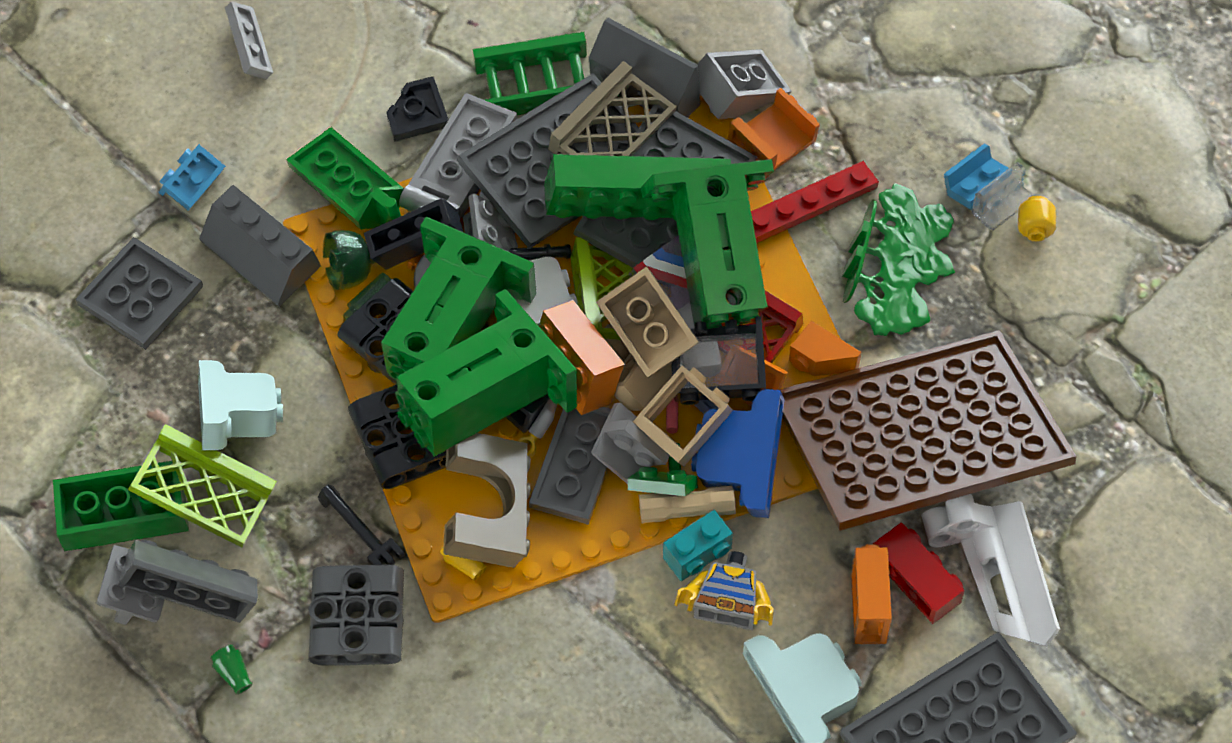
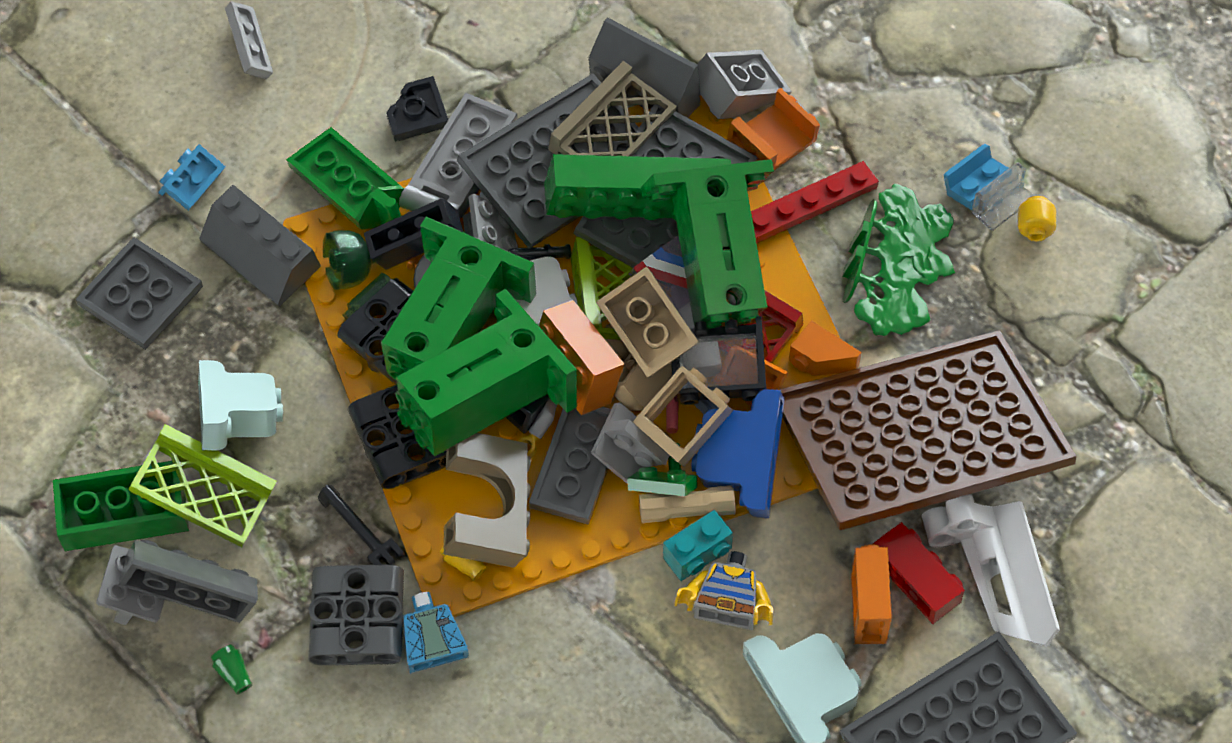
green fence [473,32,587,116] -> none
none -> torso [403,592,469,673]

